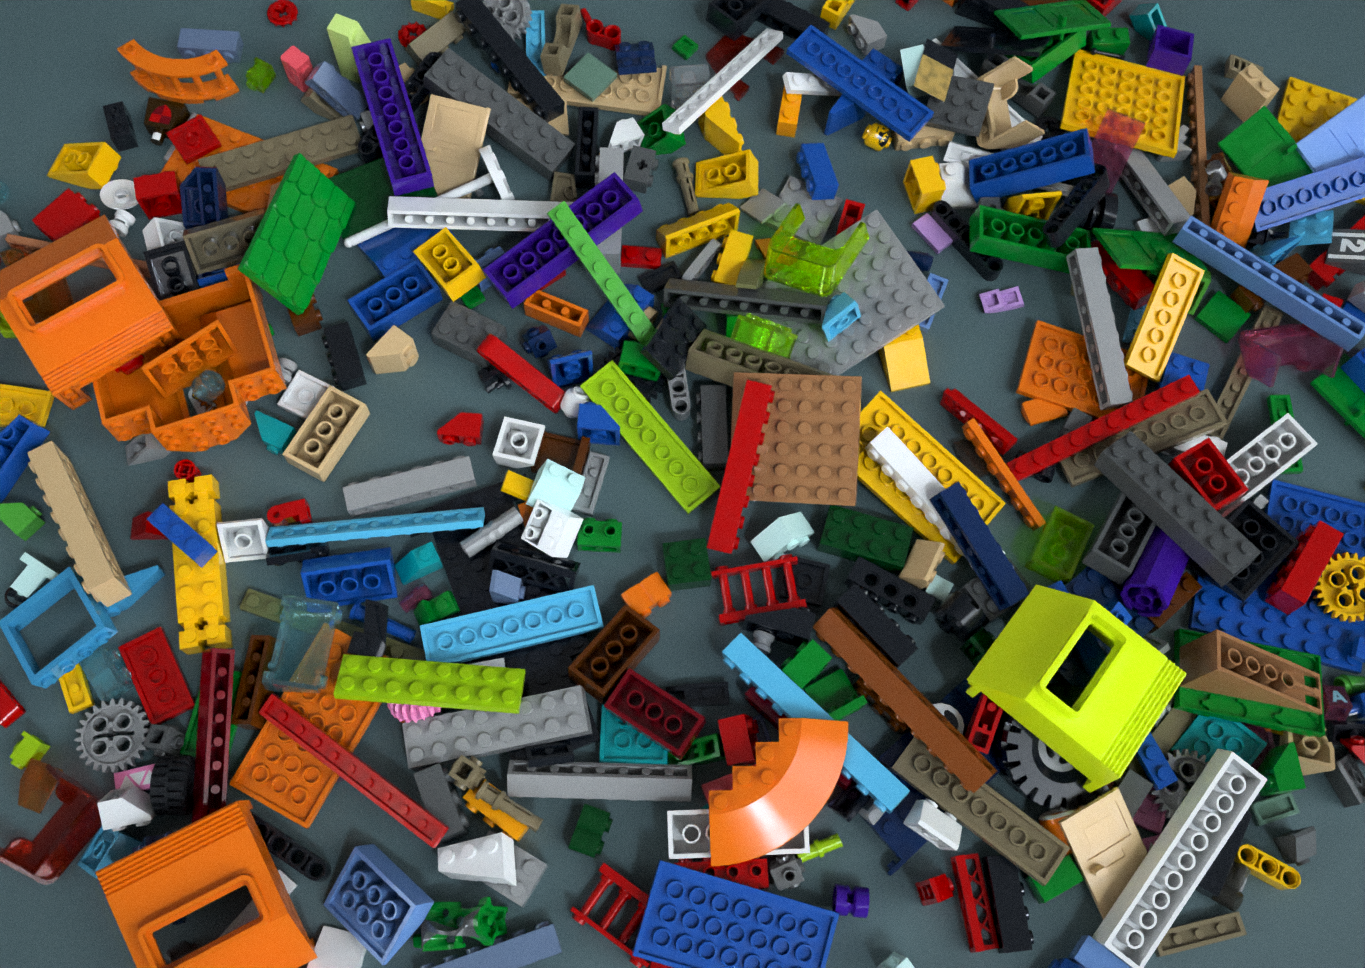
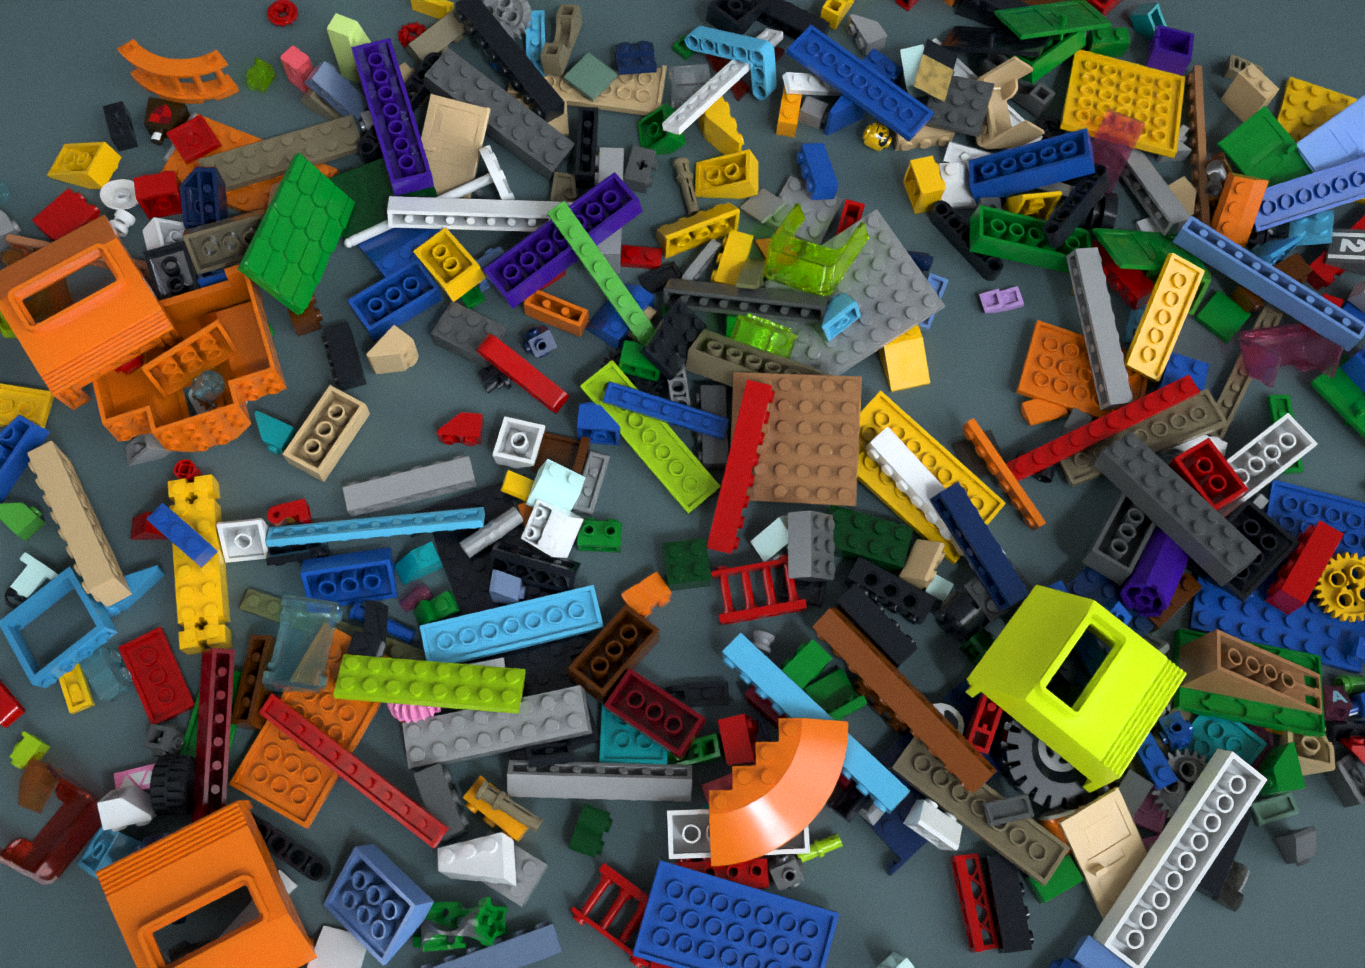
light grey gear [74,698,151,774] -> none
sand blue brick [177,28,244,63] -> none
white plate [277,370,334,420] -> none
light grey wheel [278,358,298,386] -> none
dark tan brick [448,755,486,791] -> none
blue slope [547,350,593,388] -> none
white head [560,386,591,418] -> none
red beam [580,8,621,51] -> none
white slope [608,117,644,152] -> none
black slope [741,607,816,647] -> none
dark purple wheel [832,884,870,918] -> none
lavender tile [911,213,953,254] -> none
red slope [915,873,954,906] -> none
red fence [940,388,1018,455] -> none
clear neon green brick [1024,506,1095,585] -> none
black hinge [1090,48,1125,60] -> none
dark tan plate [1155,911,1247,957] -> none
yellow beam [1232,844,1301,890] -> none
none -> blue tile [602,381,730,440]
none -> medium azure beam [685,26,777,100]
none -> dark grey brick [788,510,835,582]
none -> light grey brick [798,96,829,130]
none -> dark grey tile [982,793,1034,827]
none -> blue brick [1157,710,1194,750]

